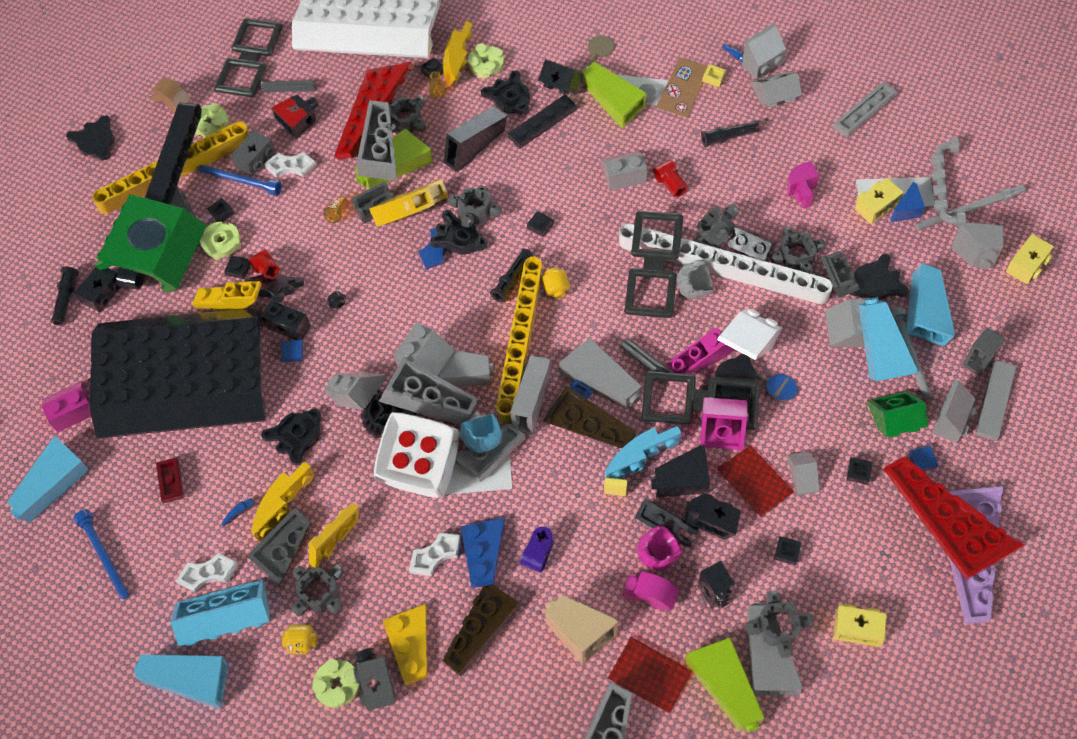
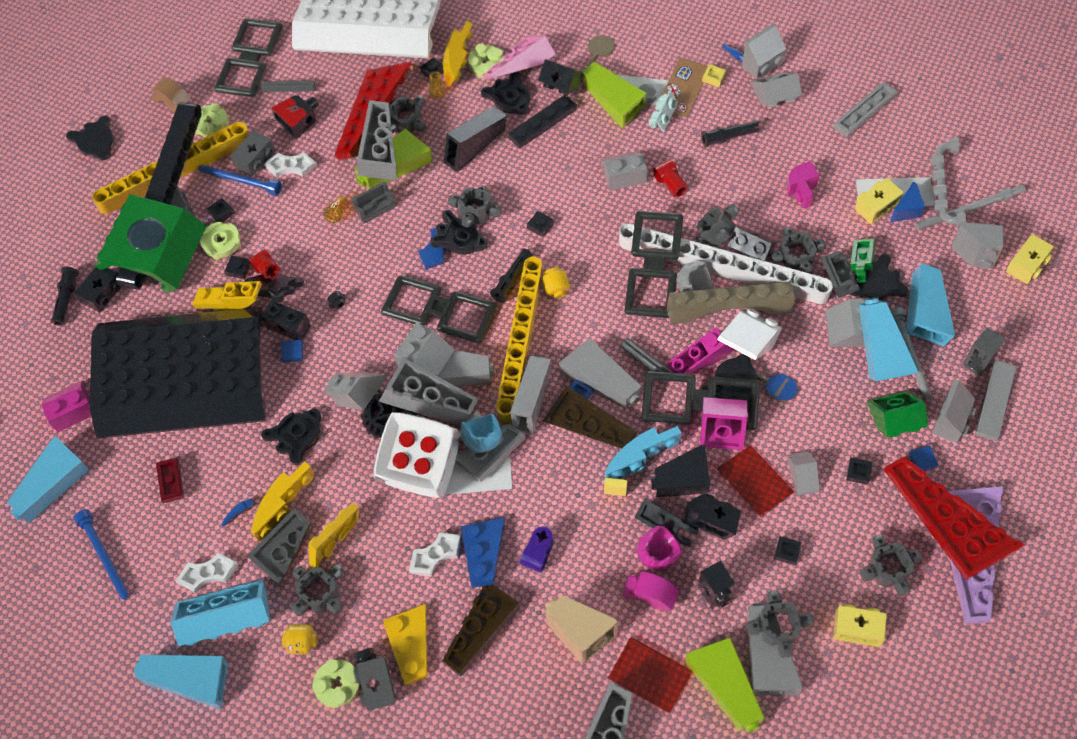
yellow slope [369,179,449,227] -> none
none -> pearl dark grey bar [381,275,497,343]
none -> bright pink wedge [482,35,555,79]
none -> light aqua hinge [649,90,678,132]
none -> dark tan arch [667,282,795,324]
none -> green plate [850,239,875,283]
none -> dark grey piece [859,534,923,596]

